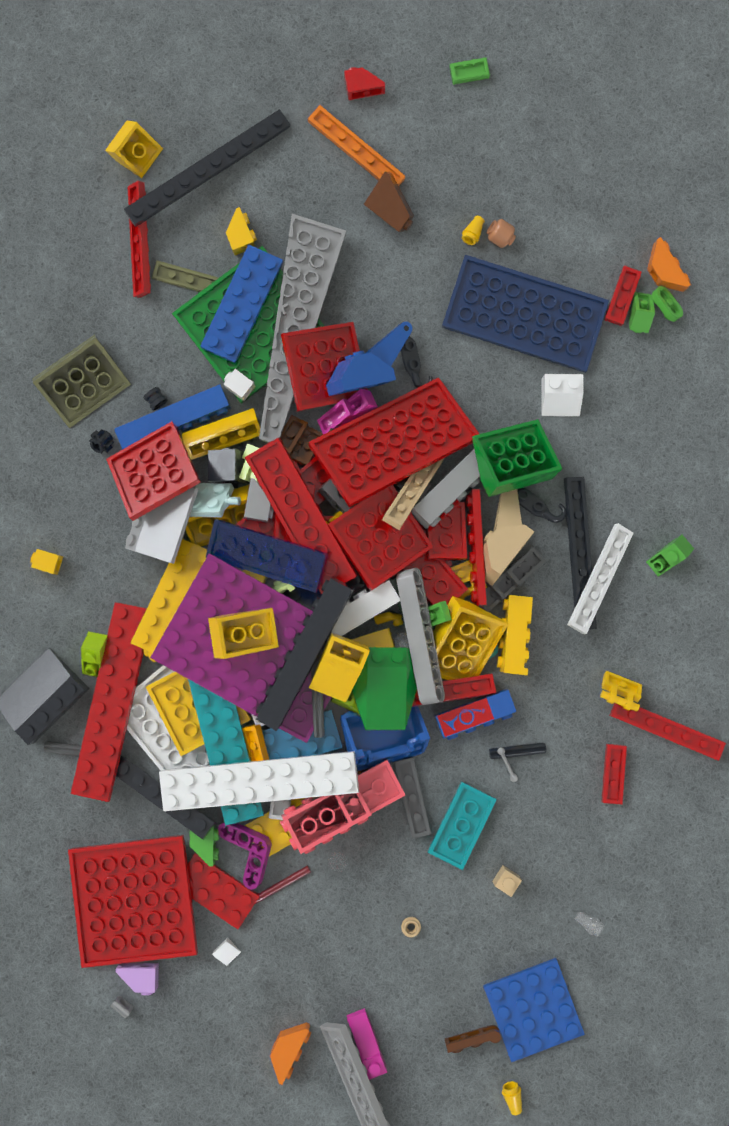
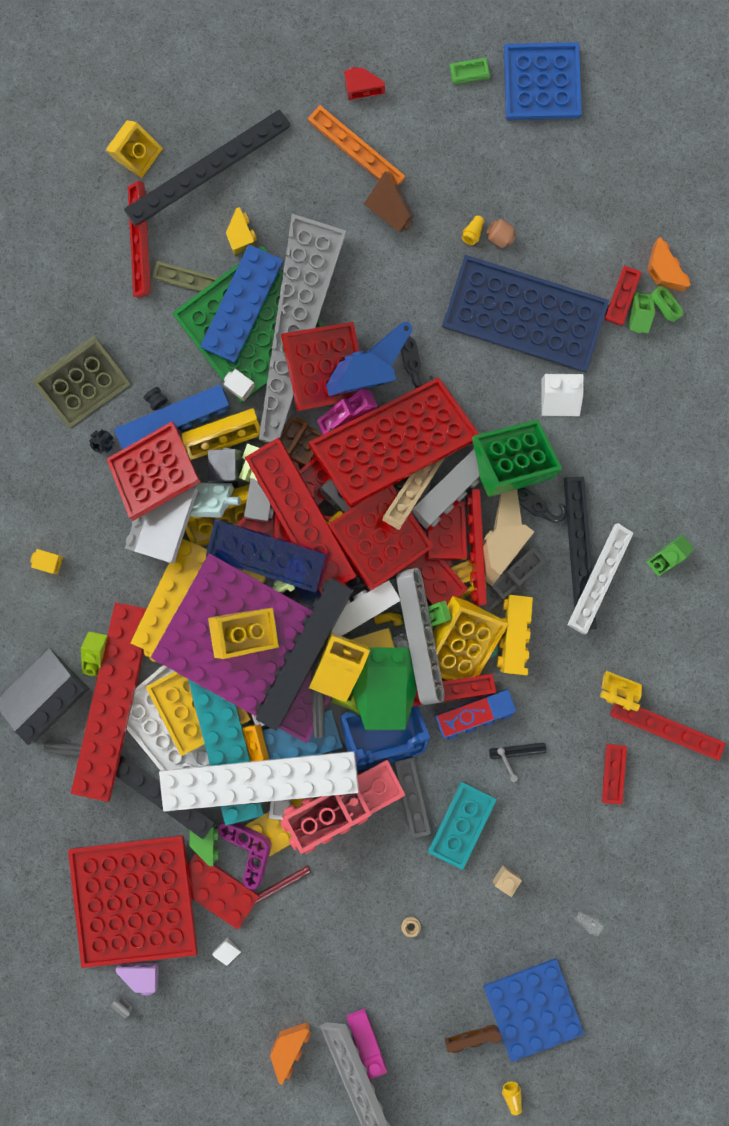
none -> blue plate [504,42,582,120]

